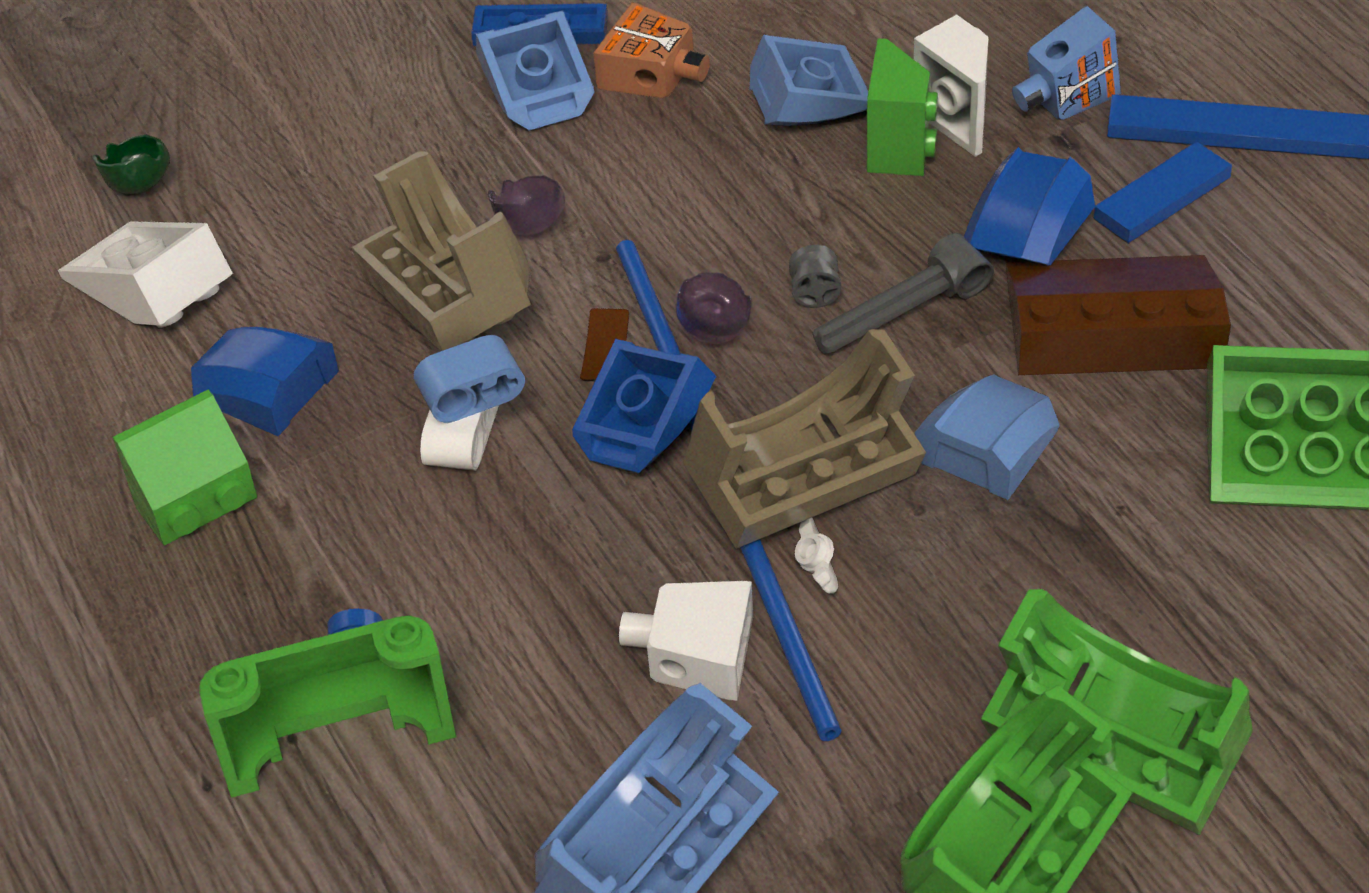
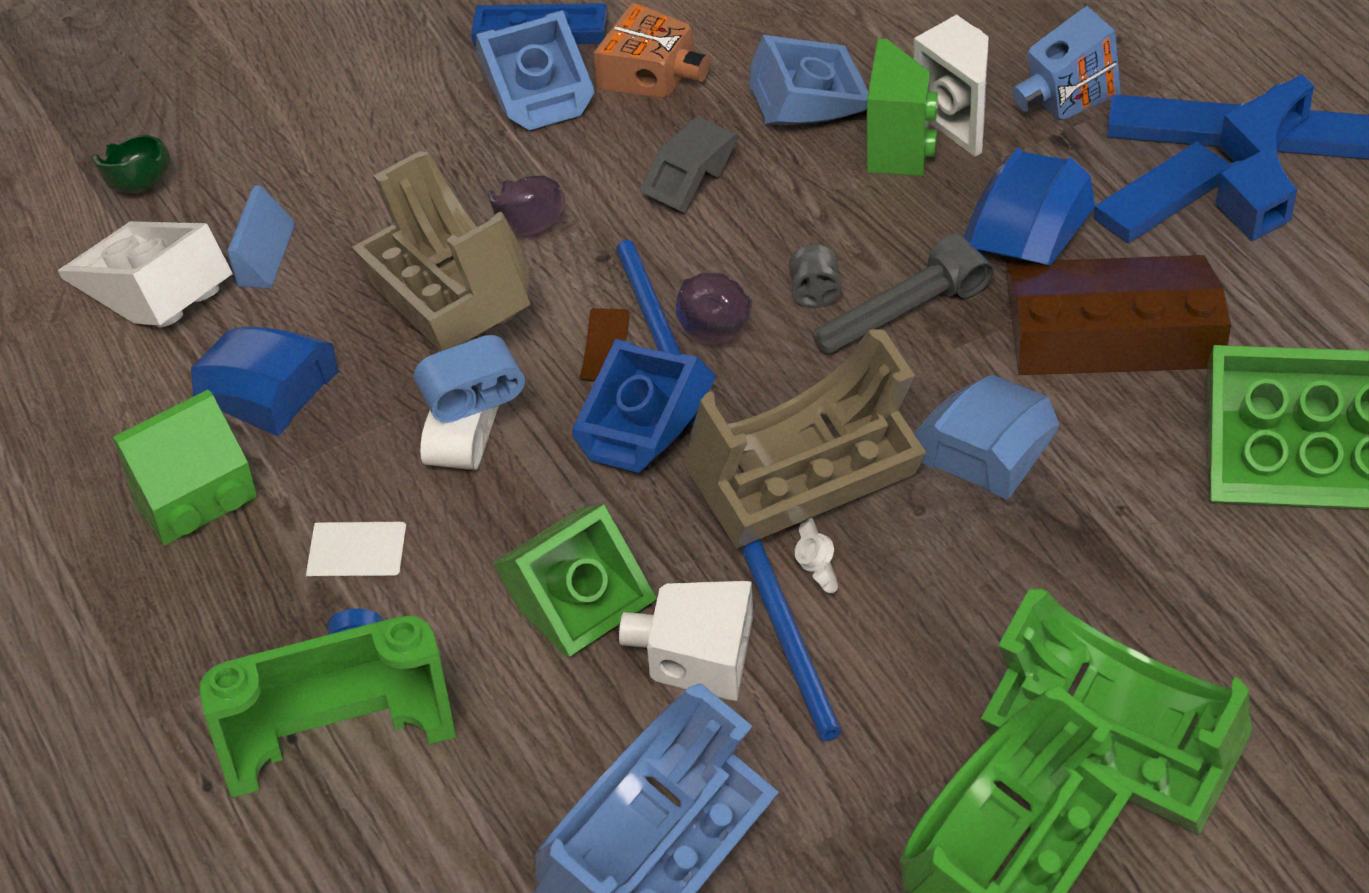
none -> medium blue slope [227,185,295,288]
none -> white sticker [306,522,406,576]
none -> bright green slope [492,504,657,657]
none -> dark grey slope [639,116,739,213]
none -> blue arch [1216,74,1314,241]

